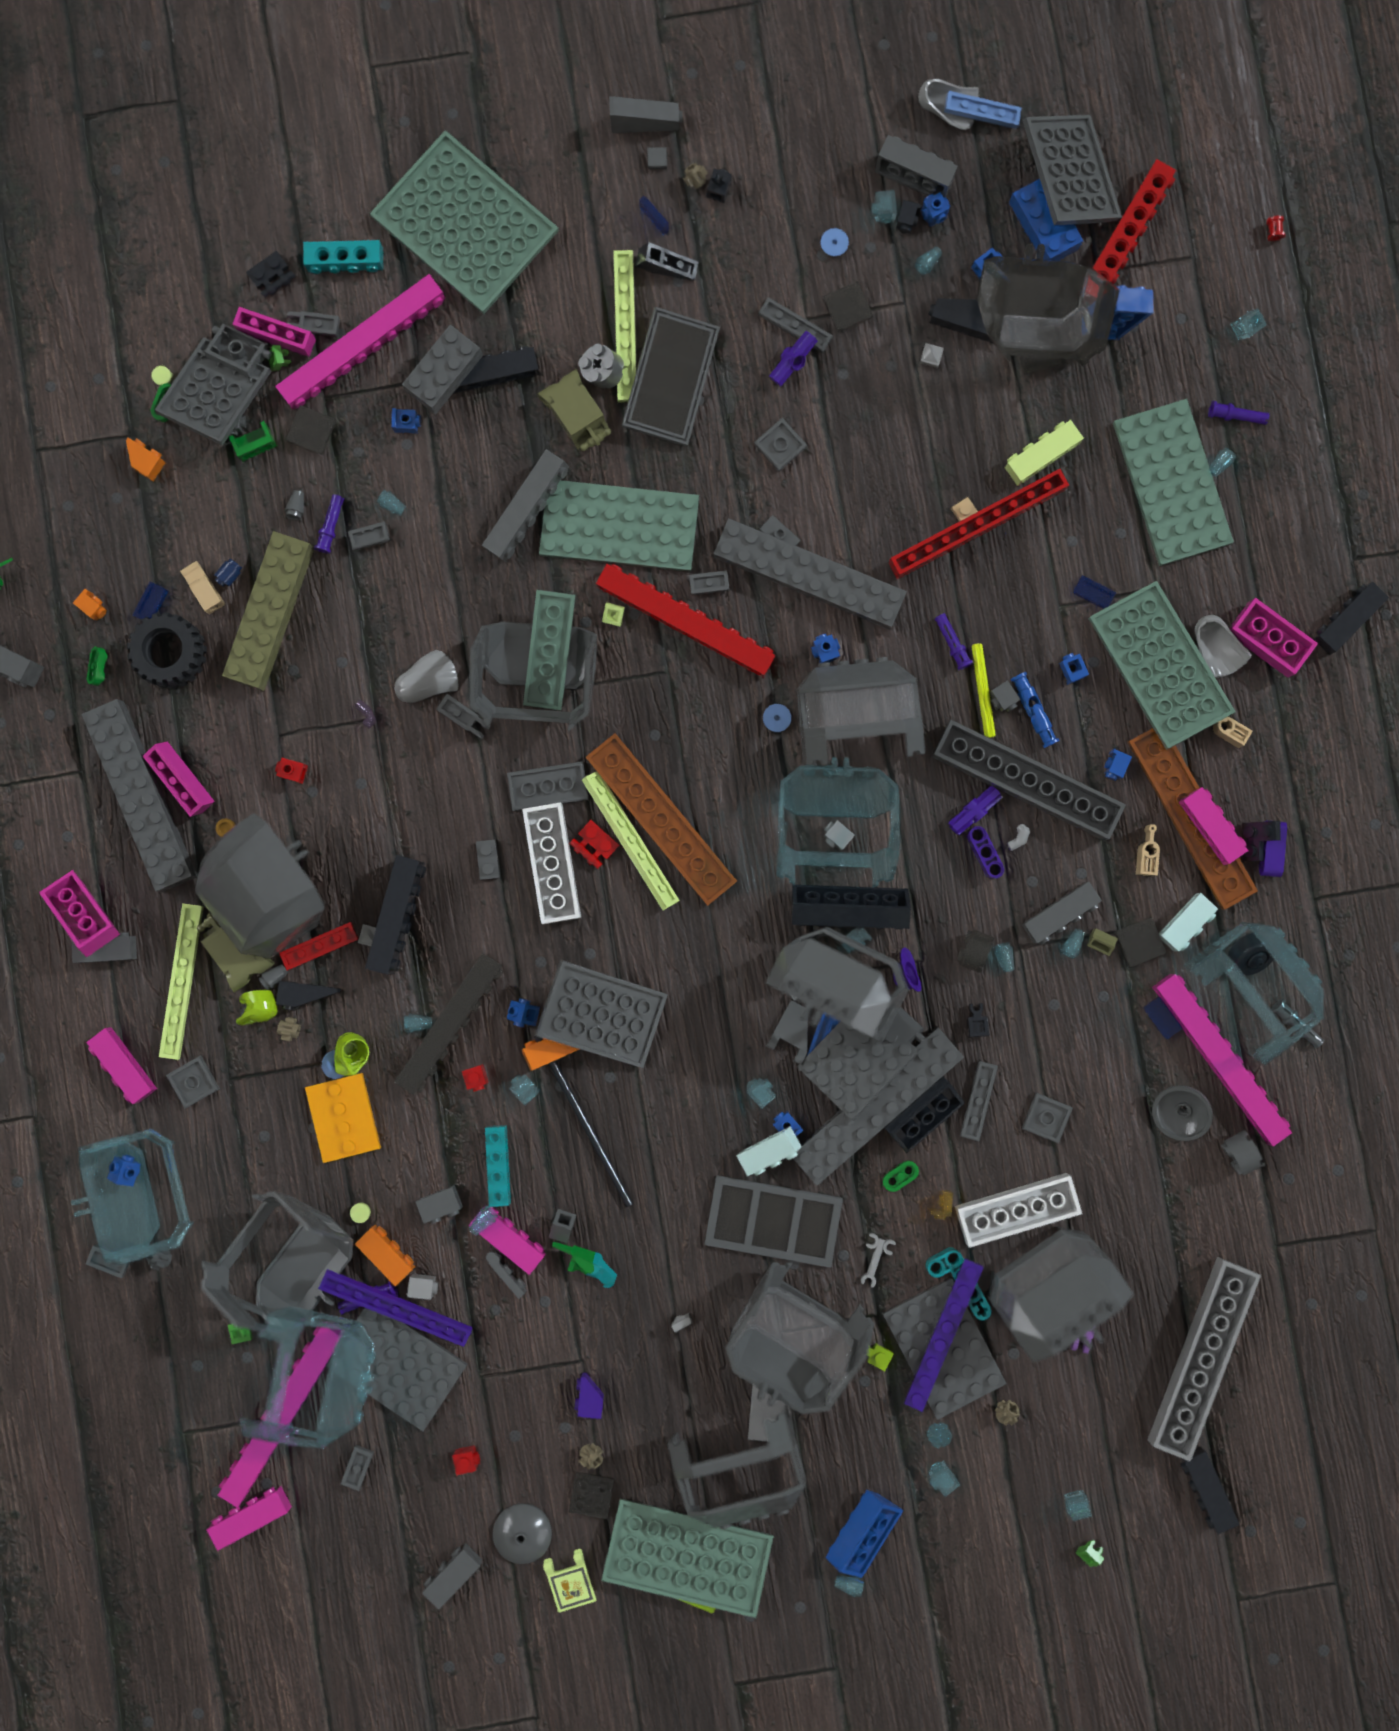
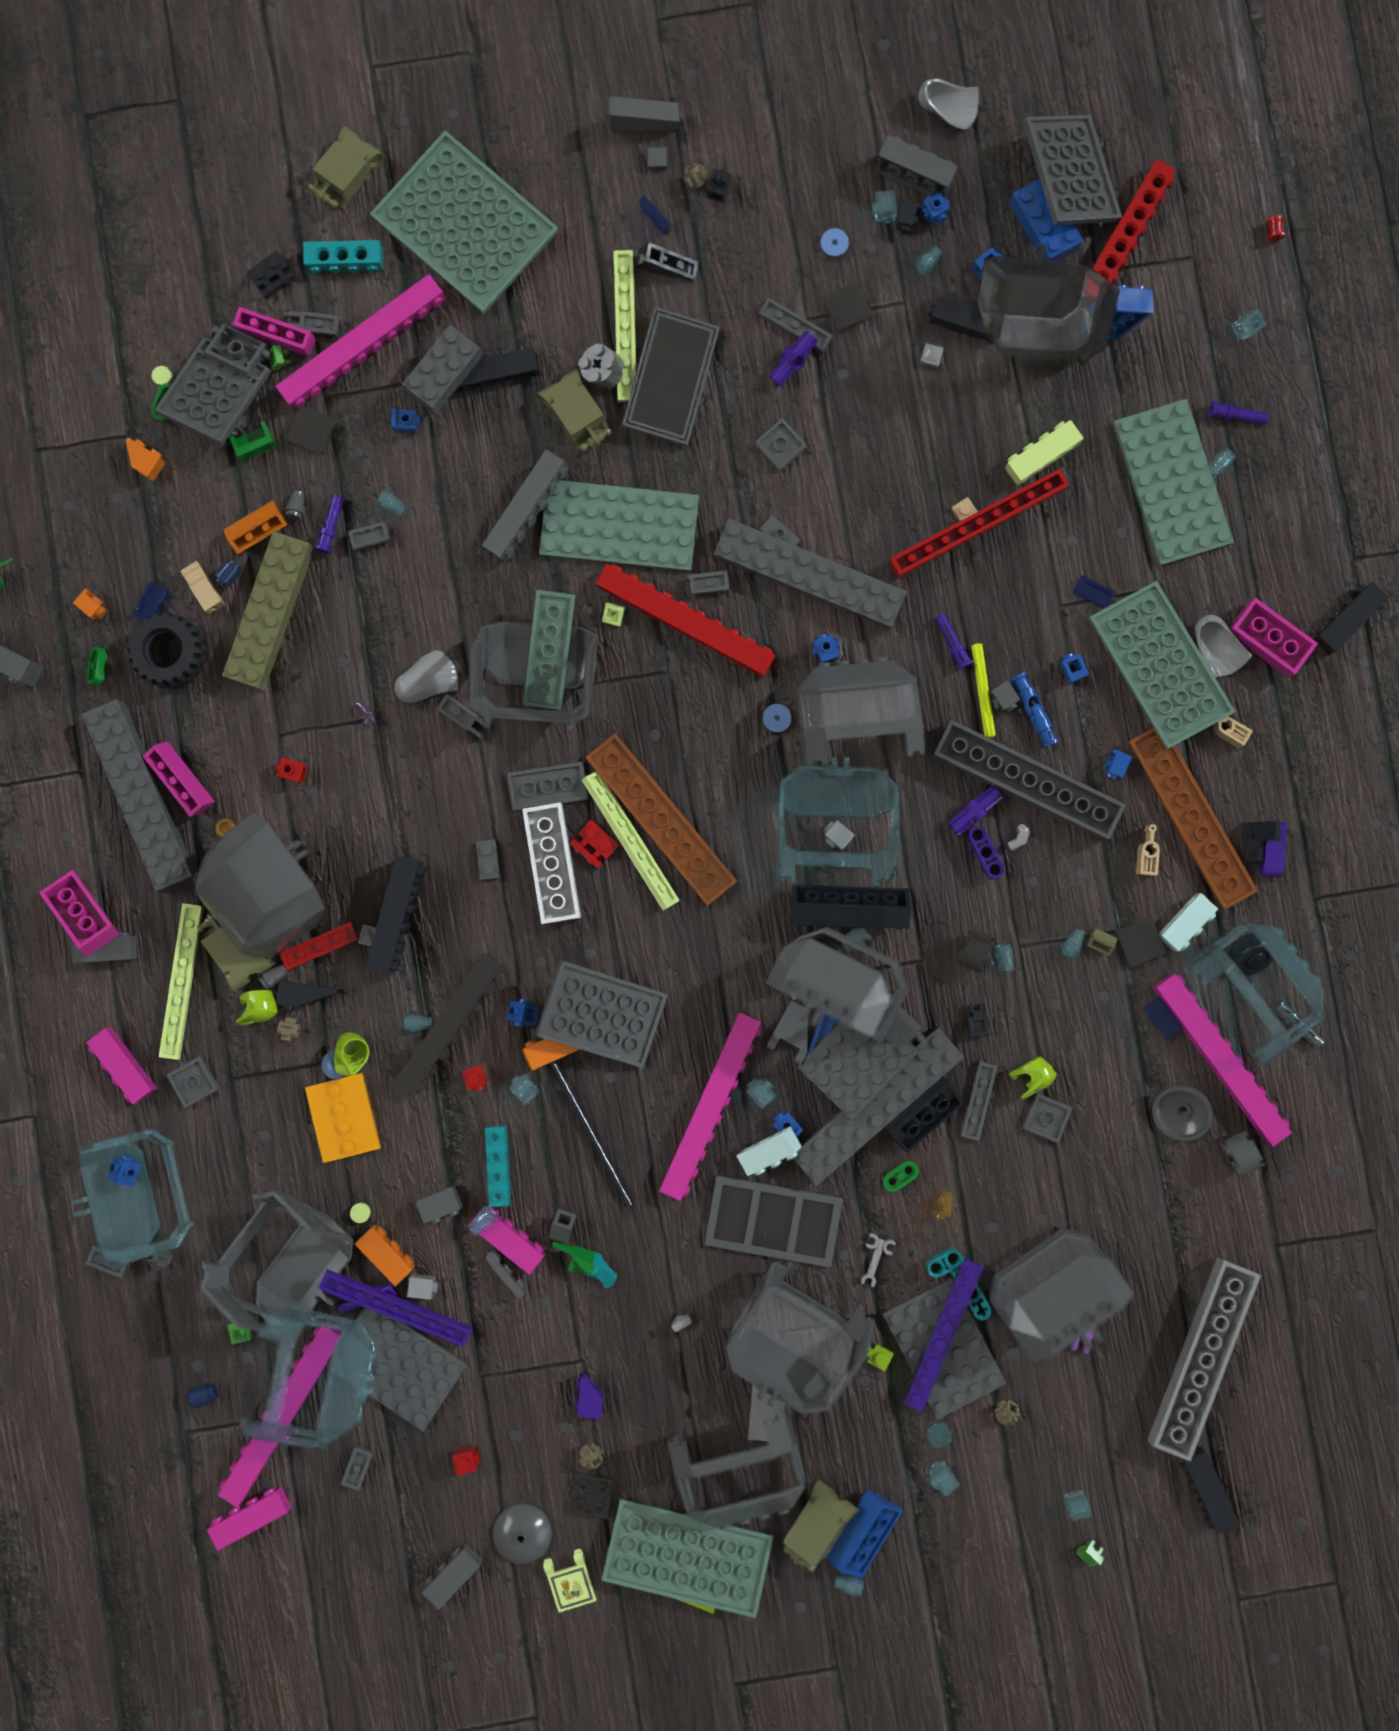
dark purple piece [893,948,922,992] -> none
medium blue plate [944,91,1021,129] -> none
white brick [955,1173,1082,1248] -> none
dark grey brick [1021,881,1102,945] -> none
dark pink brick [1179,787,1248,865] -> none
none -> dark blue brick [186,1383,218,1409]
none -> orange brick [223,501,287,554]
none -> olive piece [308,126,385,208]
none -> dark pink brick [659,1012,763,1201]
none -> olive piece [783,1479,859,1572]
none -> lime helmet [1009,1056,1057,1100]

